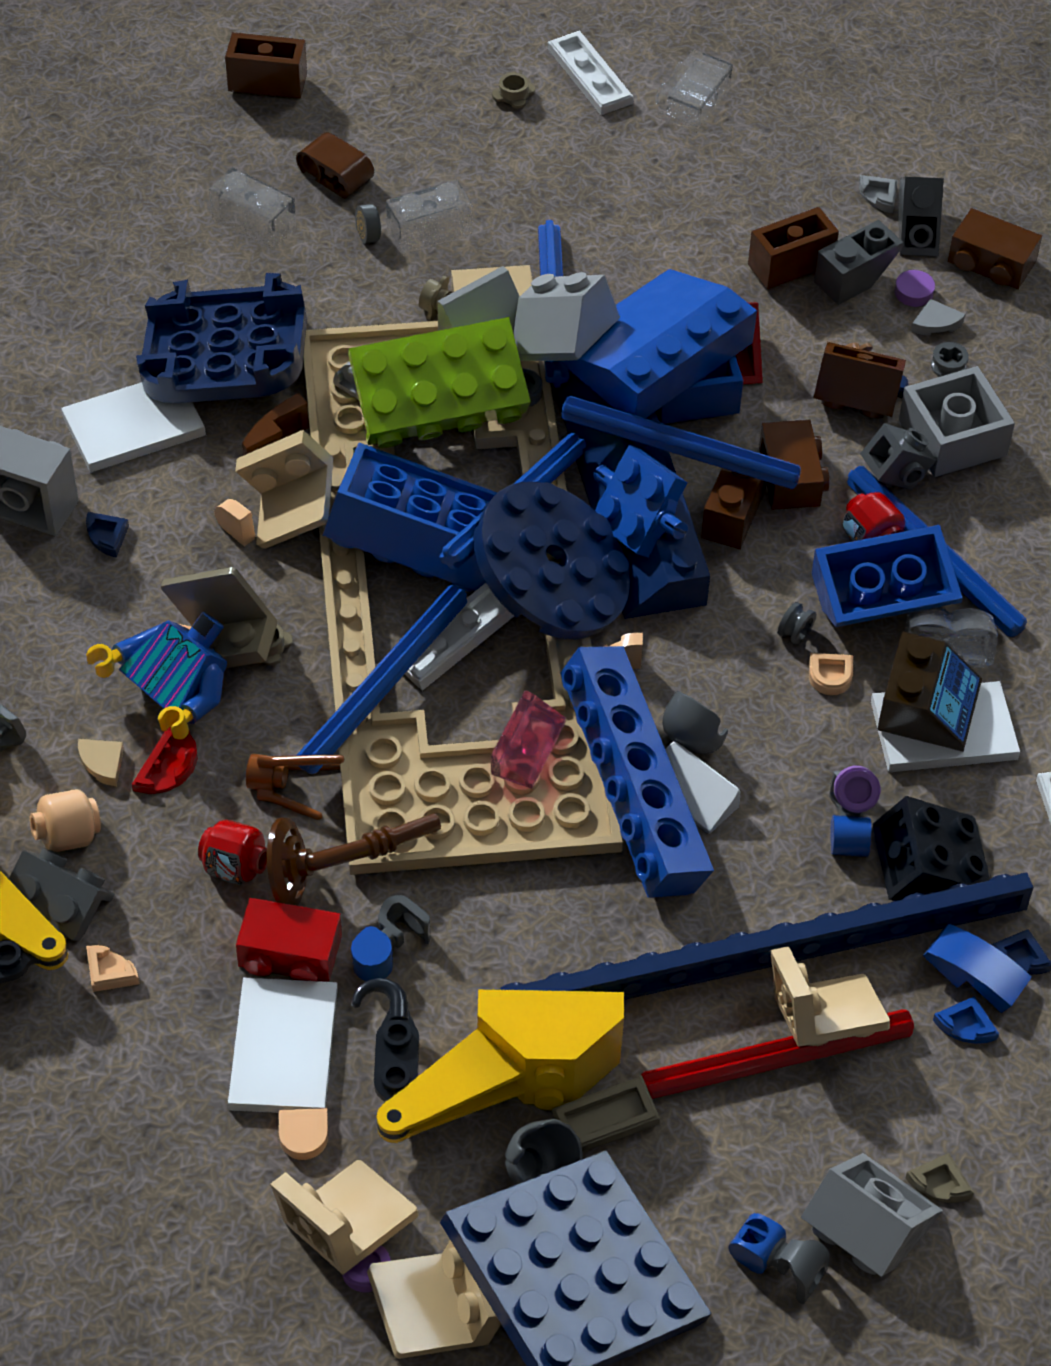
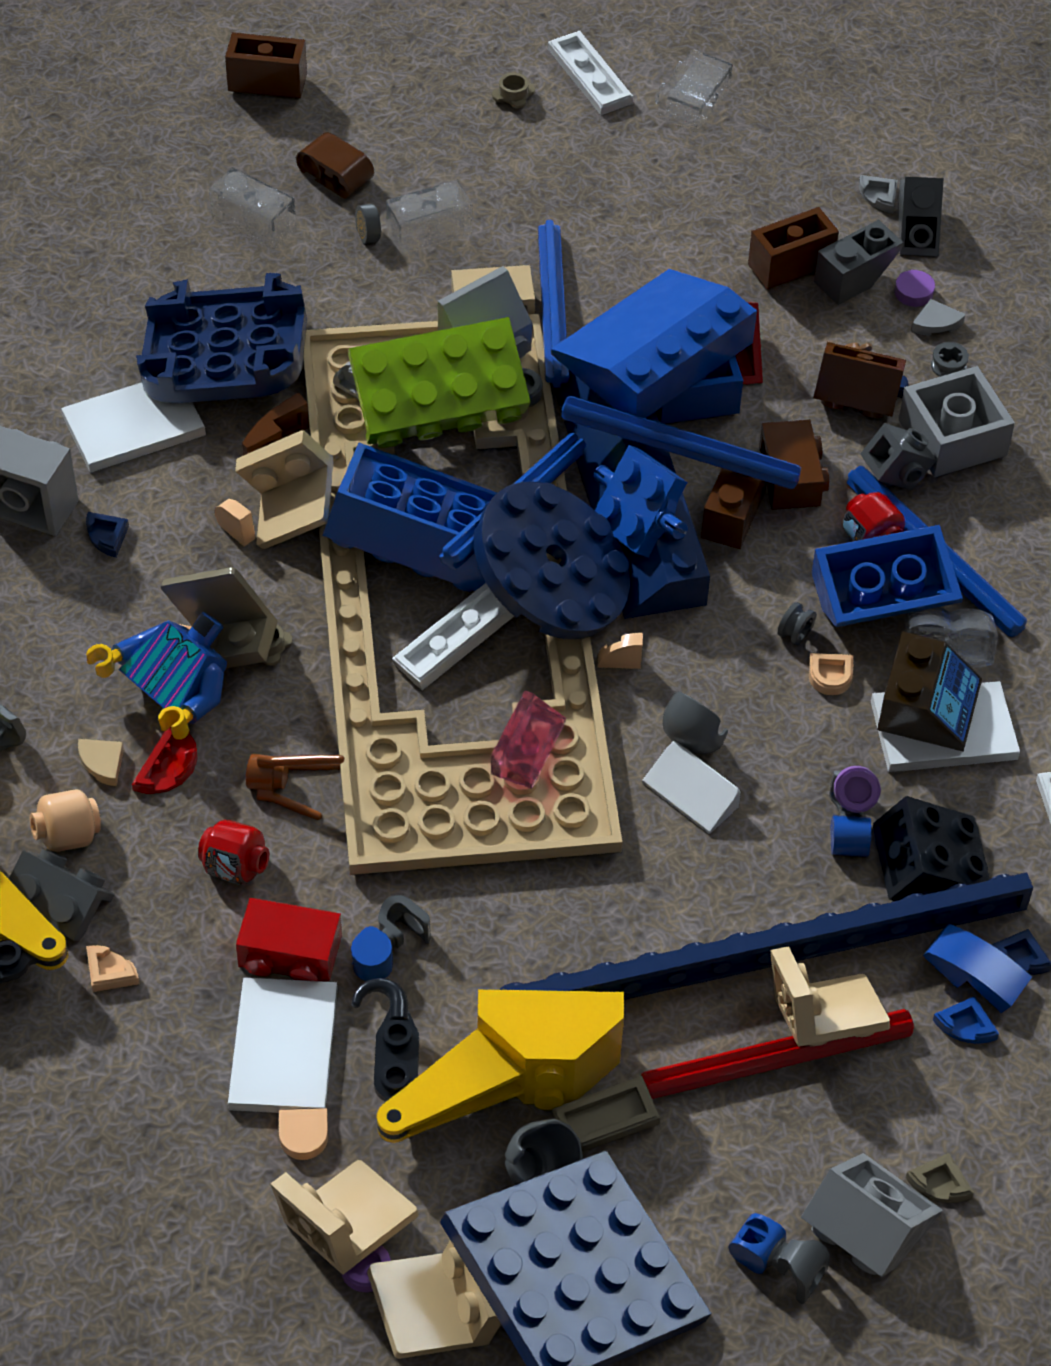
reddish brown dish [267,813,441,906] -> none
blue axle [297,585,467,774] -> none
dark tan plate [418,276,452,321] -> none
light grey slope [513,272,620,361] -> none
blue brick [560,646,714,898] -> none
reddish brown brick [948,208,1043,290] -> none

